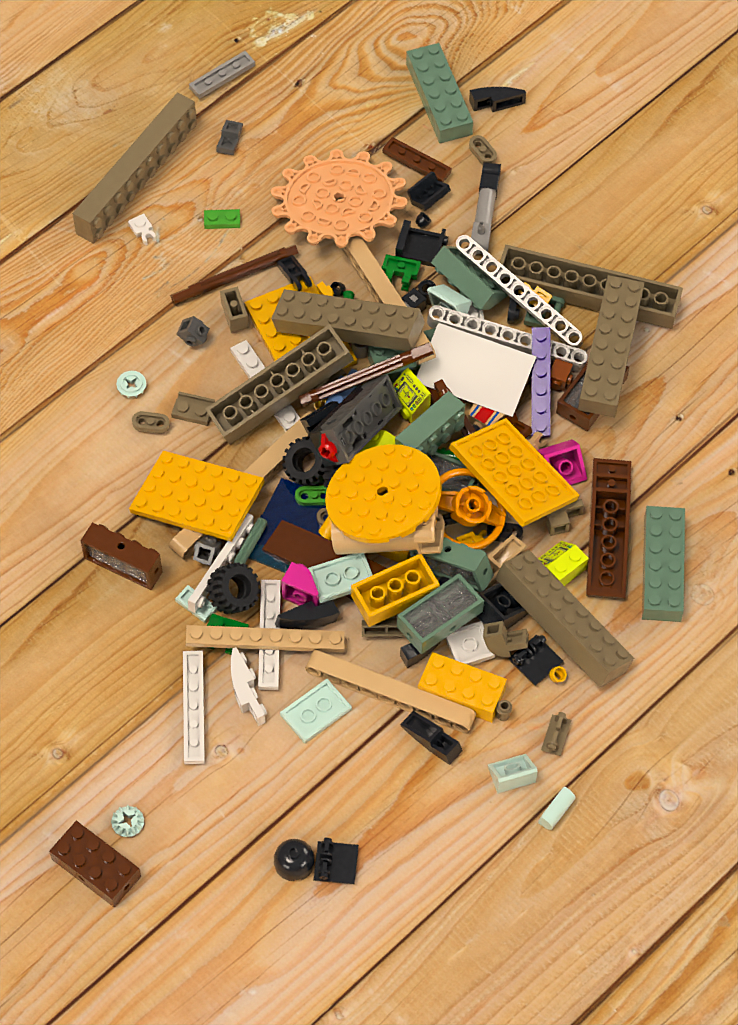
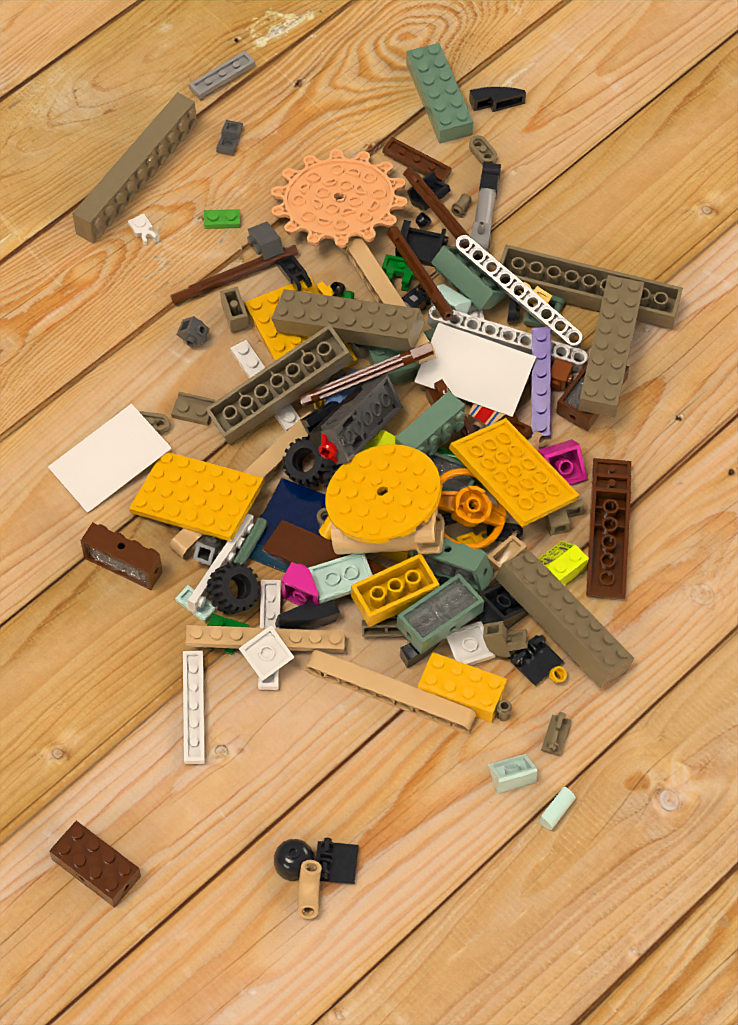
light aqua gear [111,805,144,837] -> none
light aqua gear [116,371,146,398] -> none
white slope [231,647,267,726] -> none
light aqua tile [280,679,352,744] -> none
bright green plate [295,486,327,506] -> none
neon yellow slope [393,368,431,423] -> none
black slope [400,711,463,765] -> none
sand green brick [642,506,685,622] -> none
none -> white piece [48,404,172,513]
none -> white plate [239,626,294,681]
none -> dark grey brick [247,222,284,260]
none -> tan cylinder [298,860,322,919]
none -> reddish brown piece [387,227,454,321]
none -> reddish brown piece [403,168,483,260]
none -> dark tan pin [451,193,472,216]

